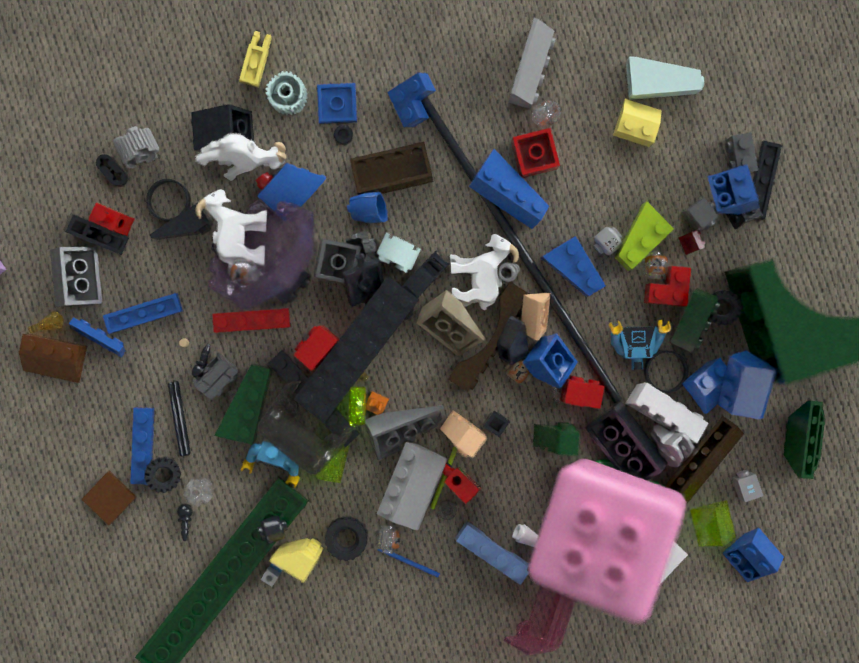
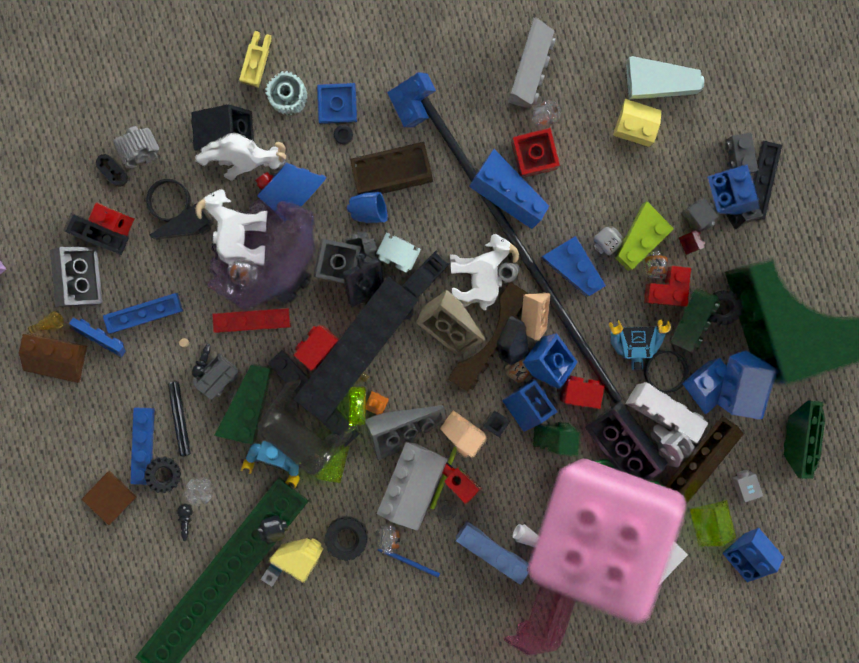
none -> blue slope [502,379,558,432]

